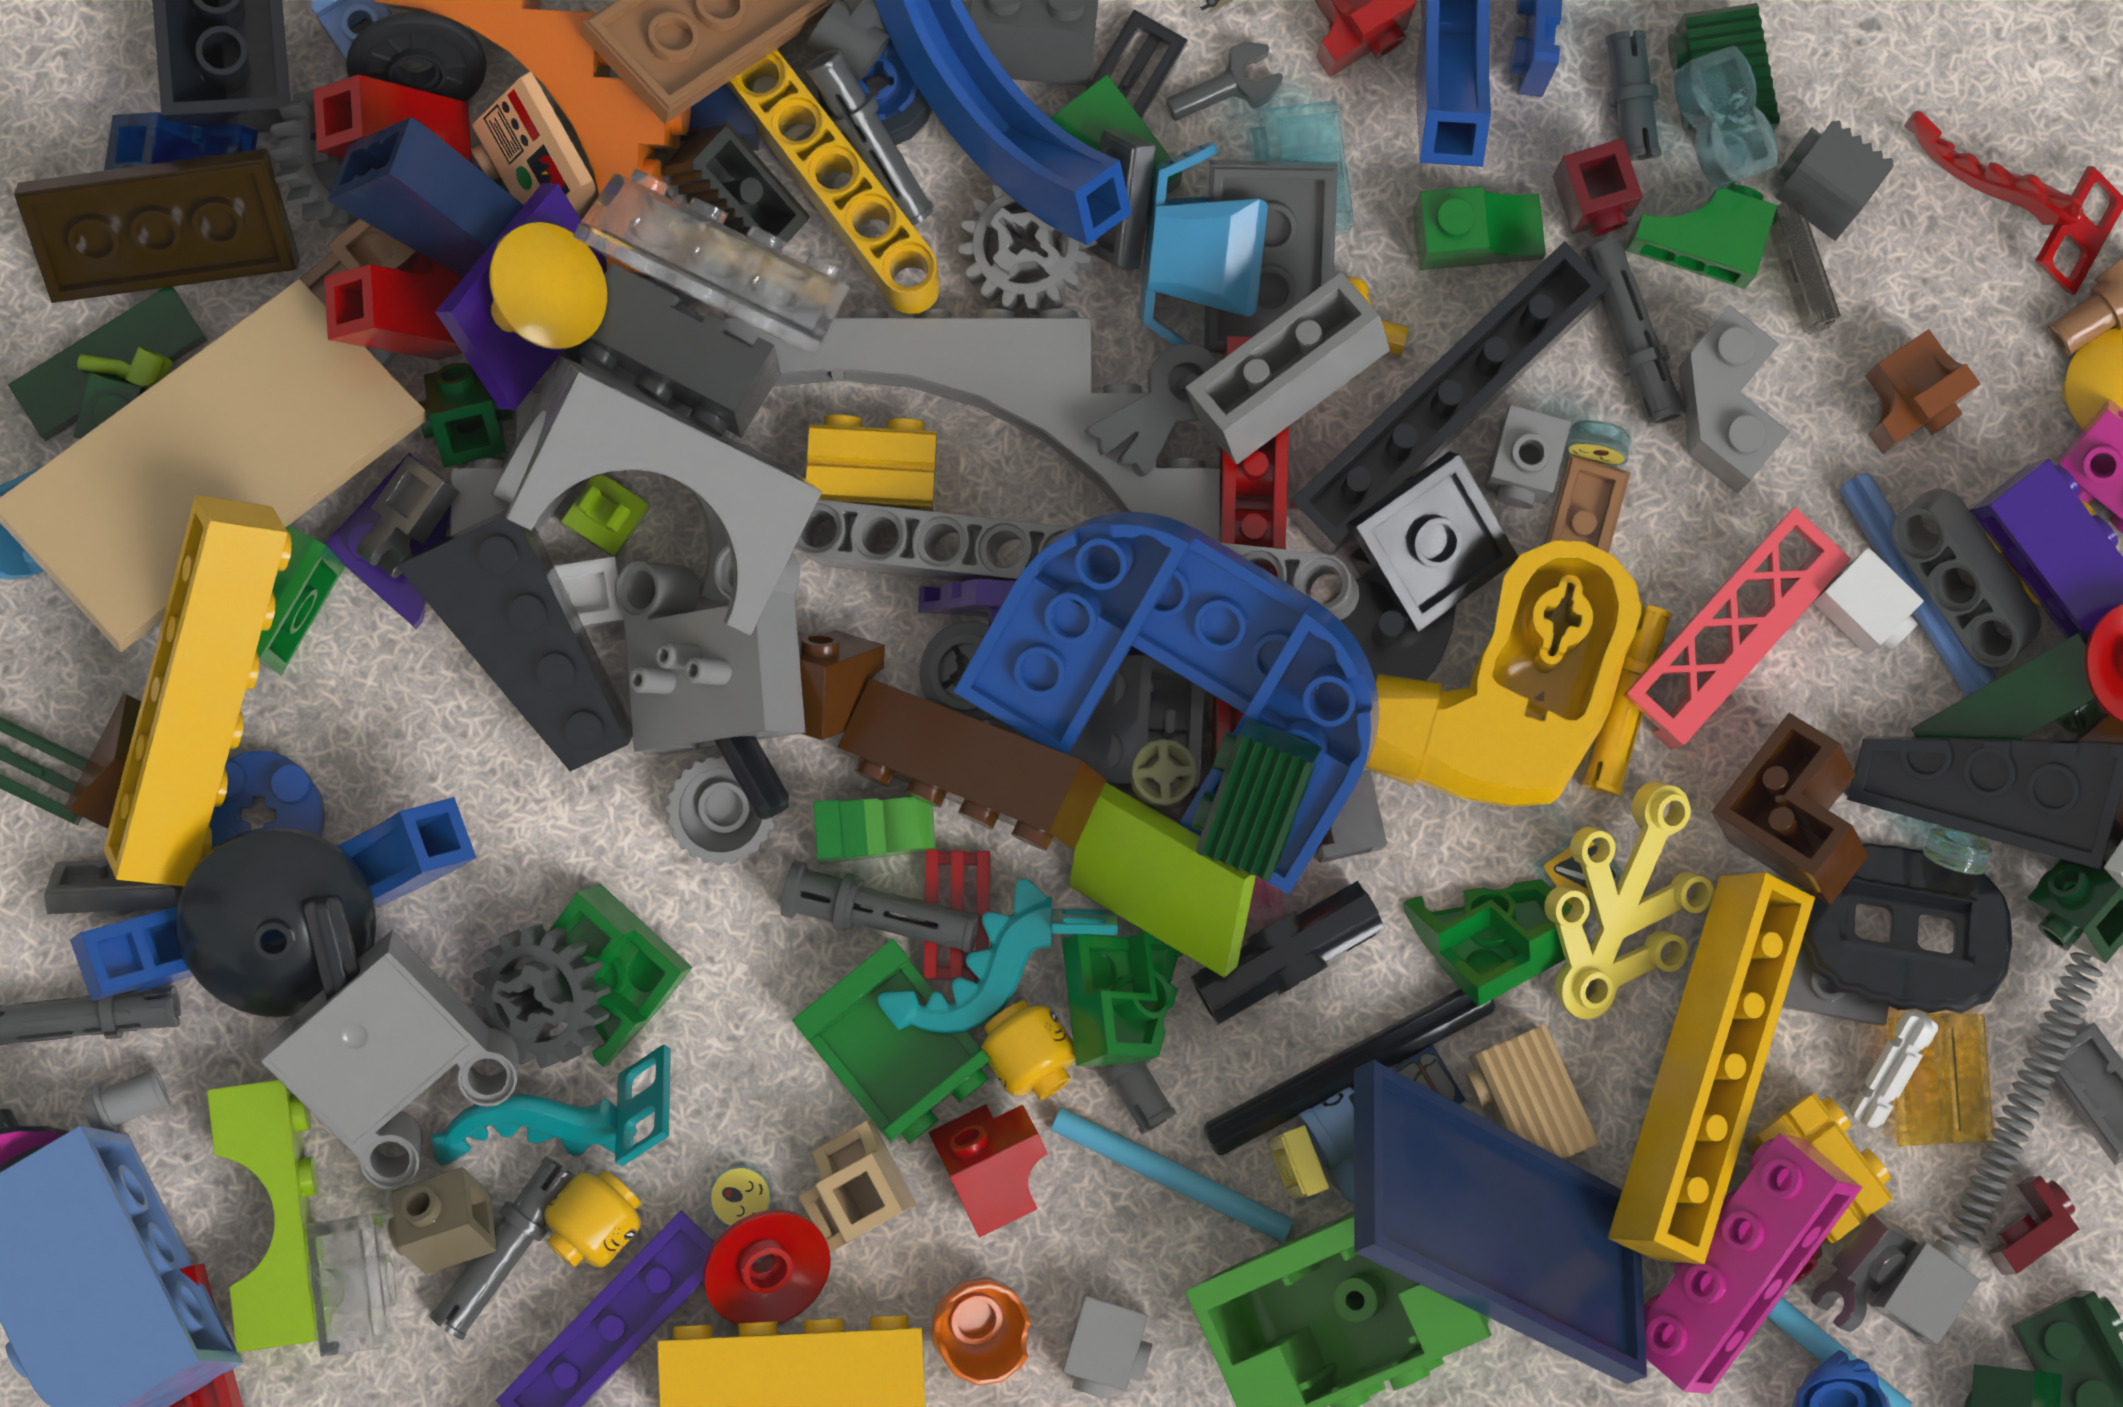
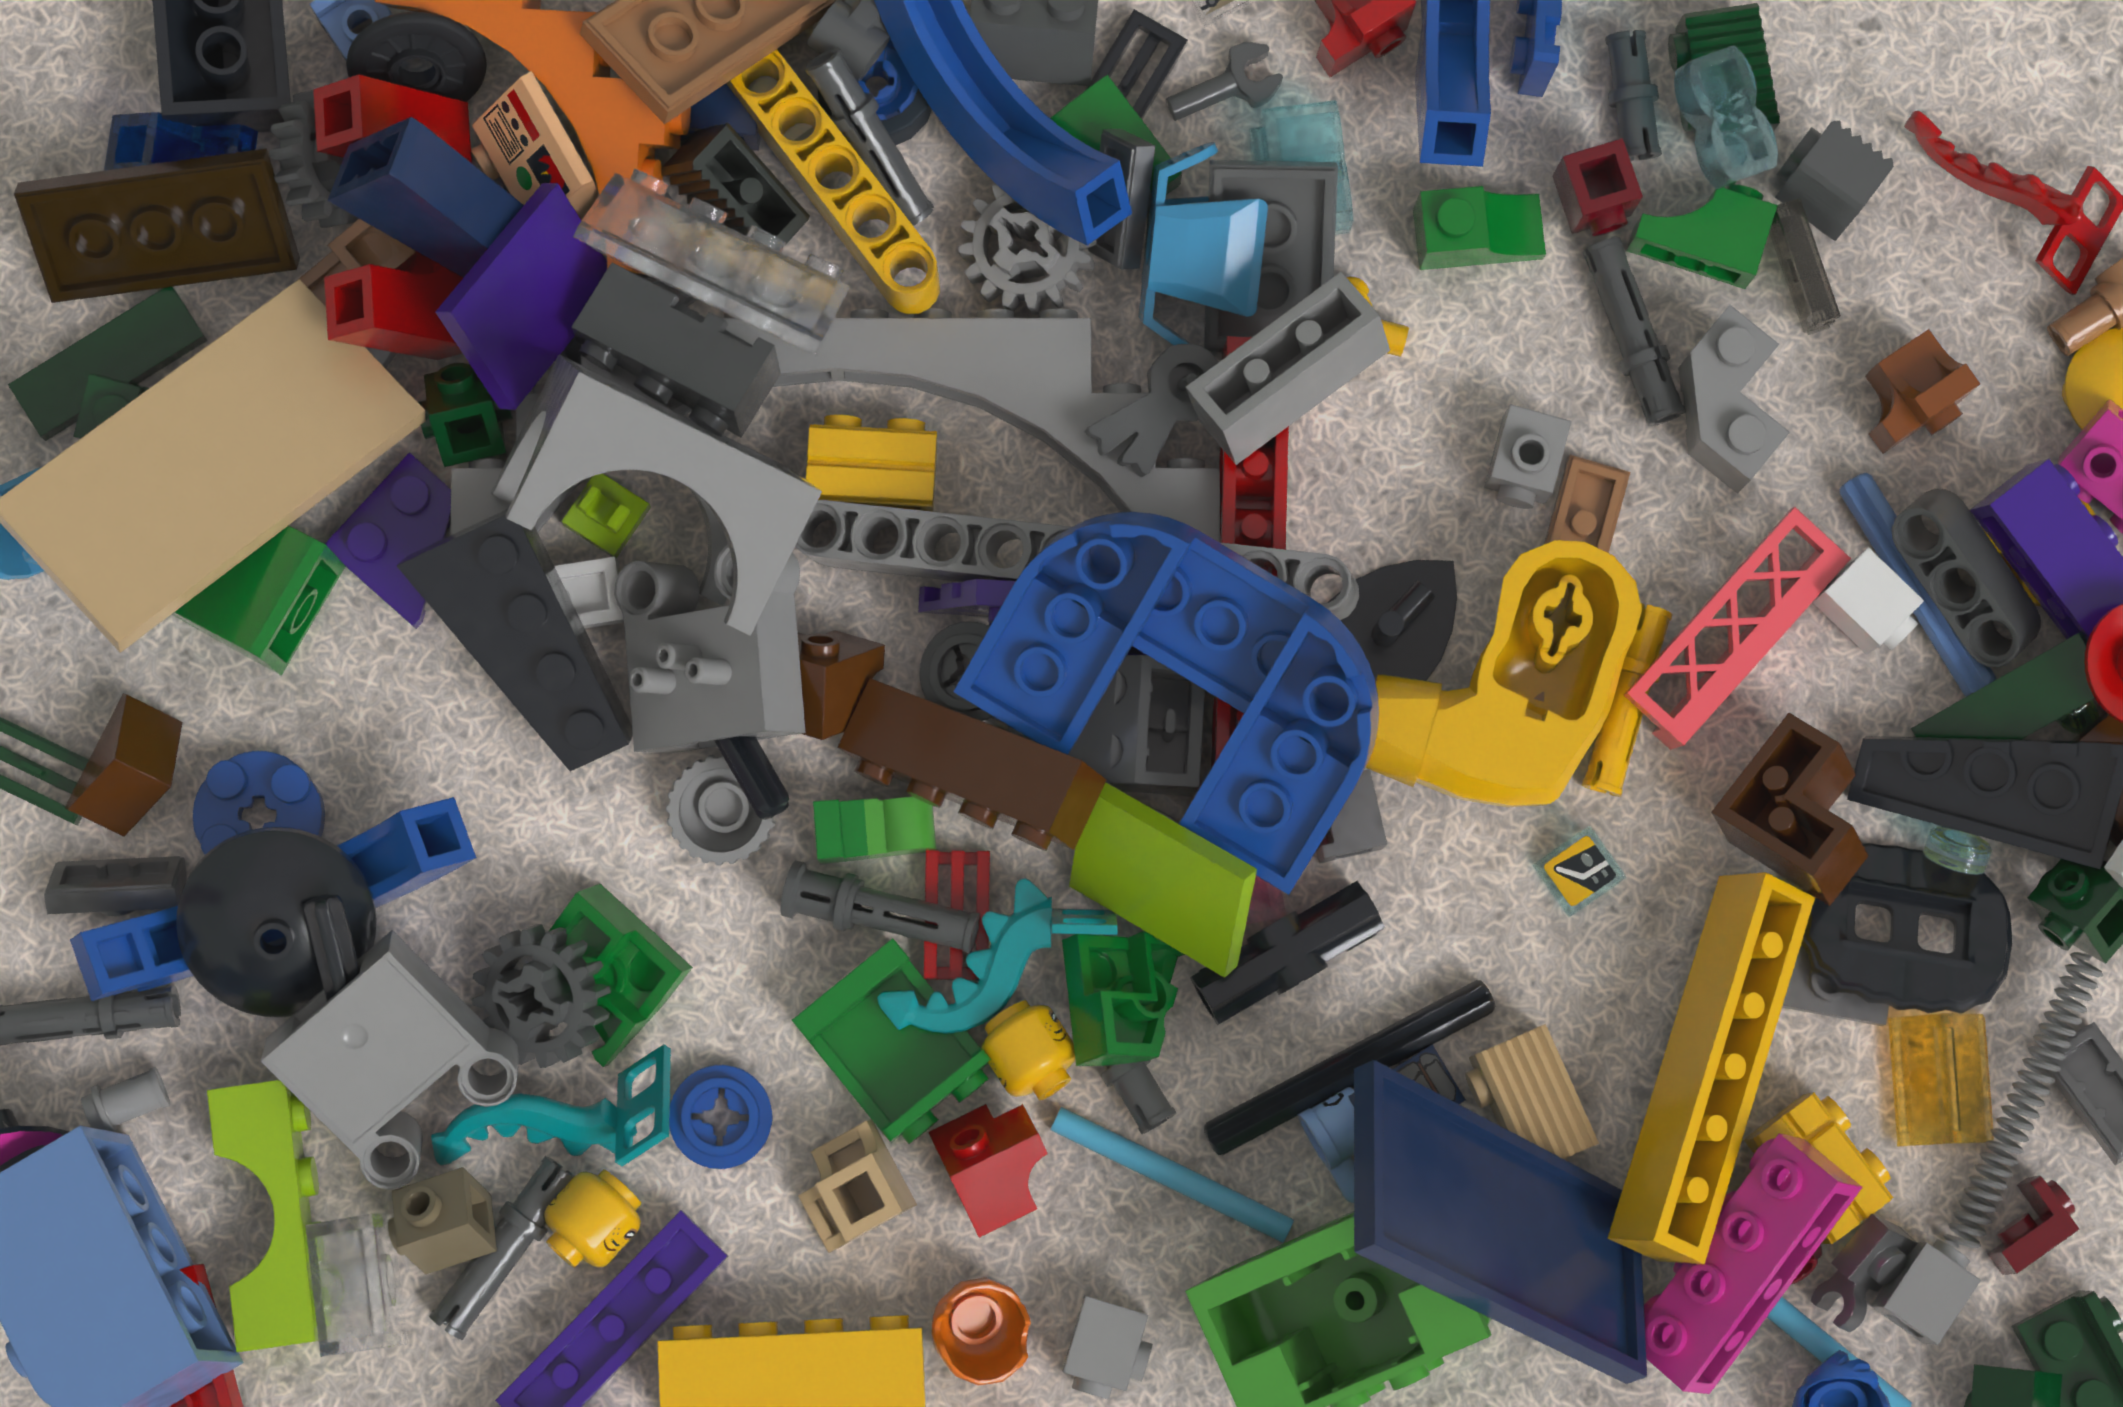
lime hand [77,347,173,388] -> none
yellow brick [103,495,292,887] -> none
flat silver plate [356,455,460,579] -> none
yellow dish [489,222,607,349] -> none
red dish [703,1210,831,1325] -> none
light yellow tile [708,1165,774,1228] -> none
olive wheel [1130,739,1197,810] -> none
dark green brick [1191,718,1322,880] -> none
light yellow tile [1267,1125,1329,1200] -> none
black brick [1287,241,1609,556] -> none
bracket [1347,451,1519,631] -> none
green slope [1404,879,1572,1007] -> none
light yellow plant [1544,781,1714,1019] -> none
clear light blue tile [1565,420,1632,466] -> none
white axle [1850,1009,1938,1128] -> none
none -> blue gear [669,1065,773,1169]

